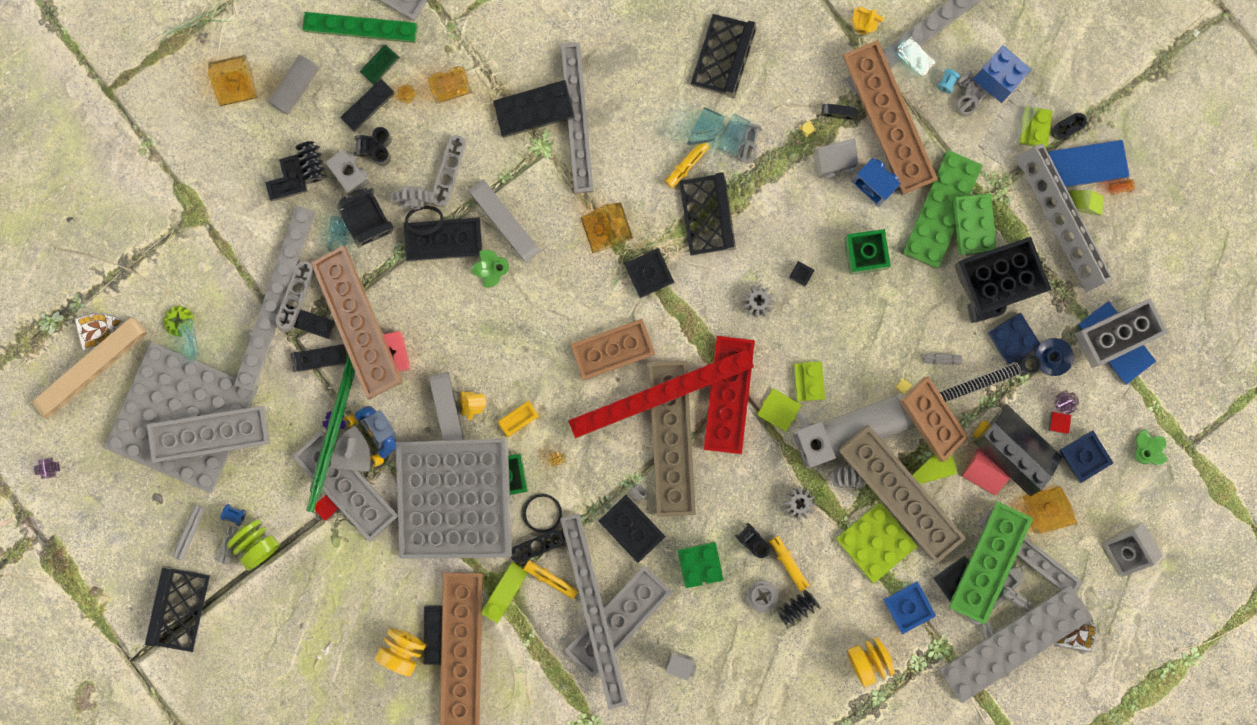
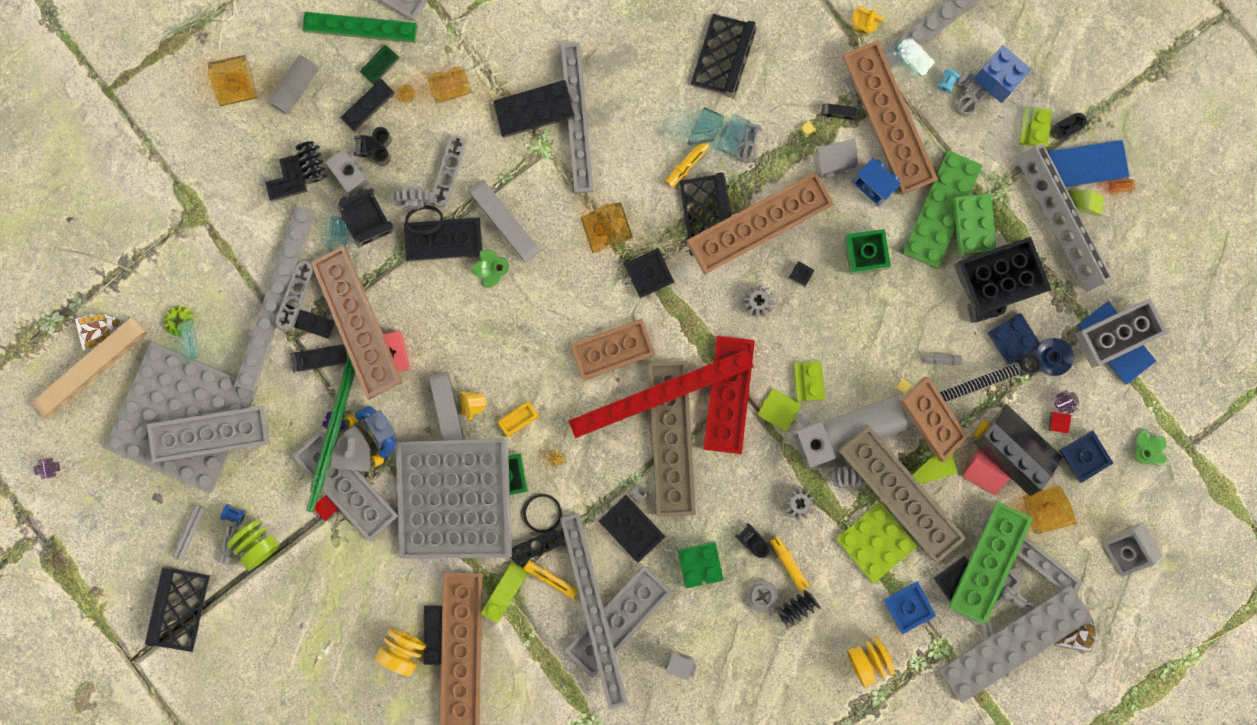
none -> medium nougat plate [686,172,834,275]

